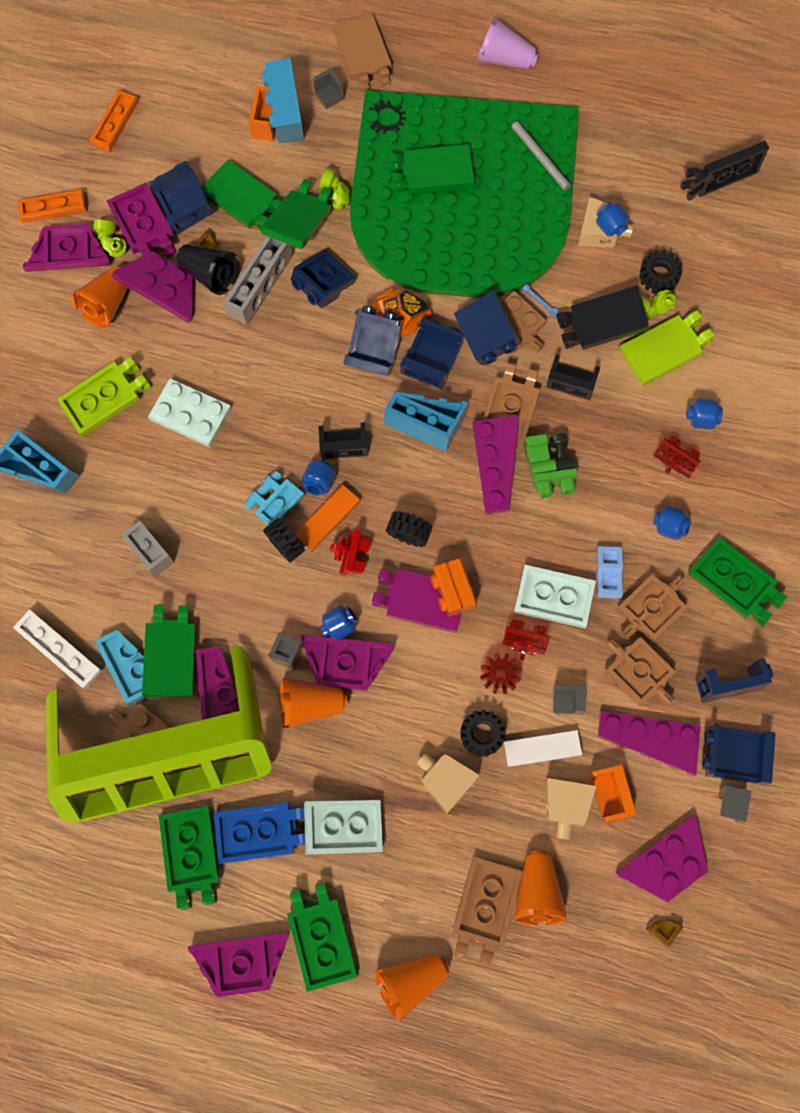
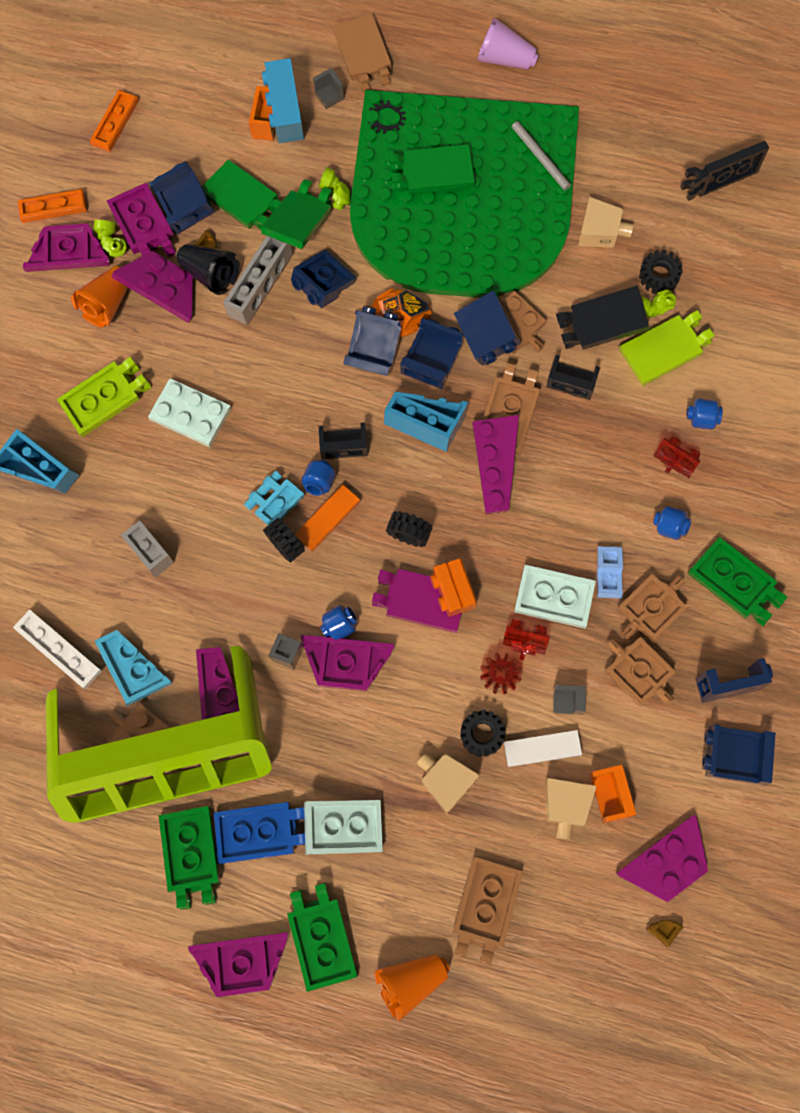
green tile [142,605,195,698] -> none
orange cone [279,678,348,728] -> none
red hips [330,529,371,576] -> none
orange cone [514,850,567,925] -> none
medium blue hinge [522,284,559,318] -> none
bright green hips [524,433,577,499] -> none
blue head [596,202,630,237] -> none
magenta wing [597,711,701,776] -> none
dark grey panel [719,785,751,823] -> none

